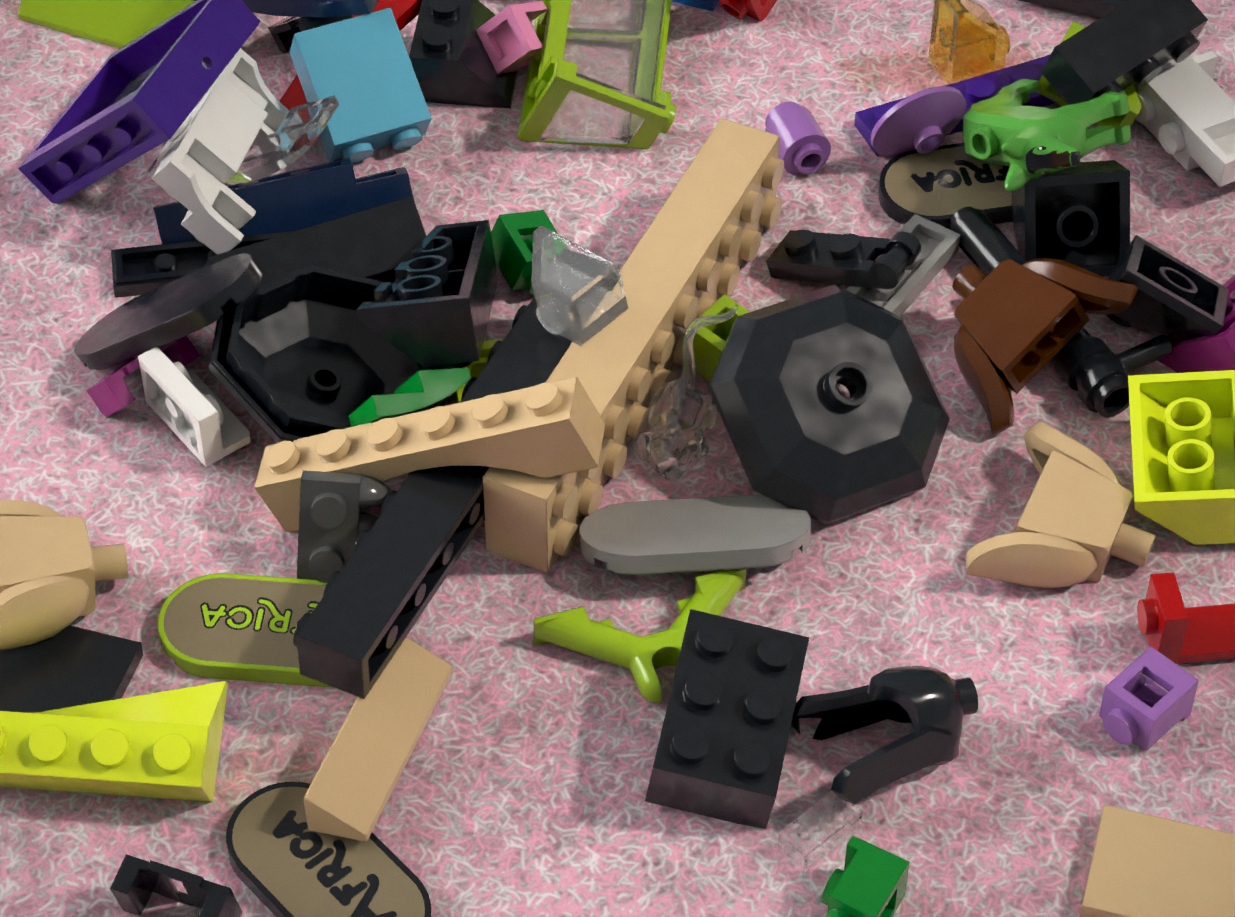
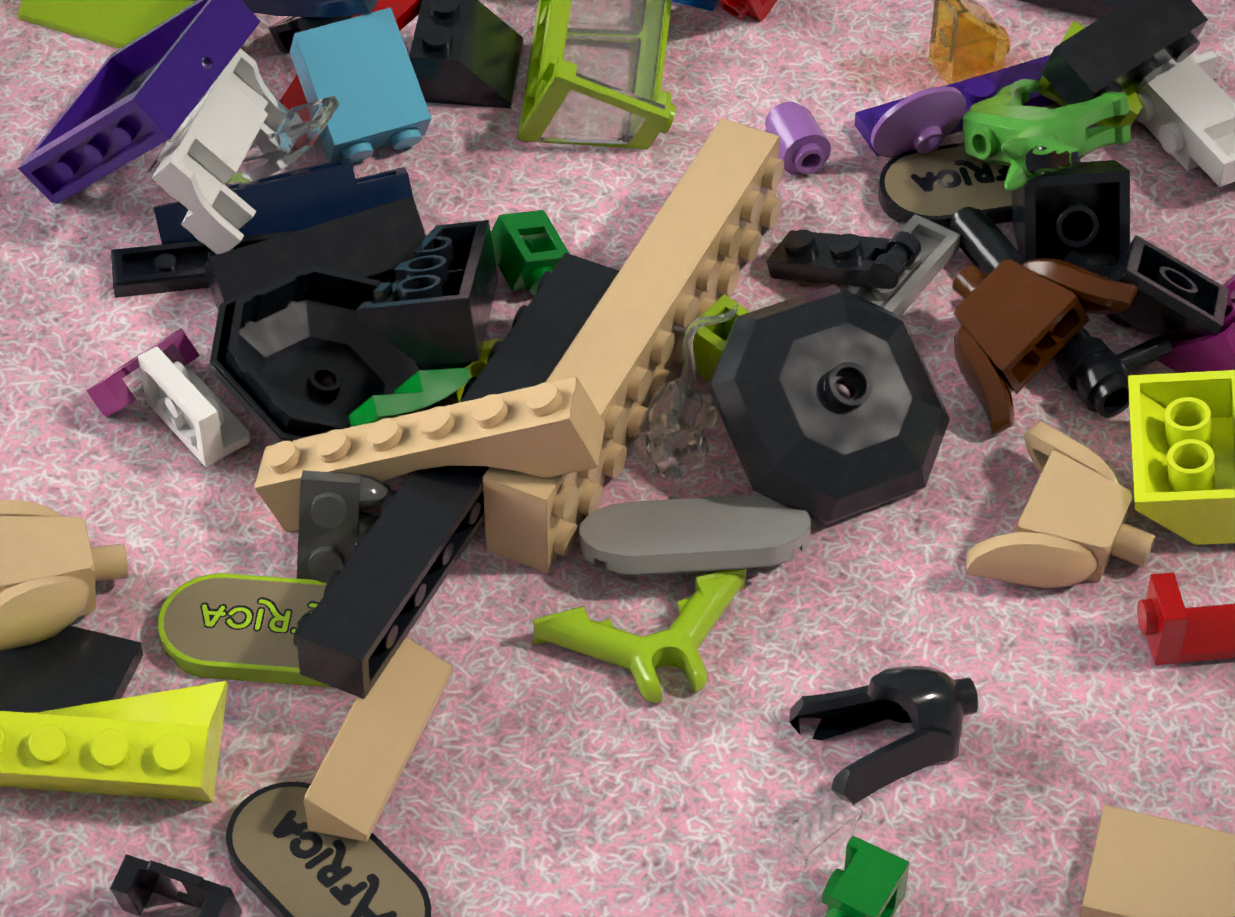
black tile [74,253,262,370] -> none
bright pink panel [476,0,547,74] -> none
clear slope [531,225,629,346] -> none
black brick [645,609,809,829] -> none
medium lavender brick [1099,646,1199,751] -> none

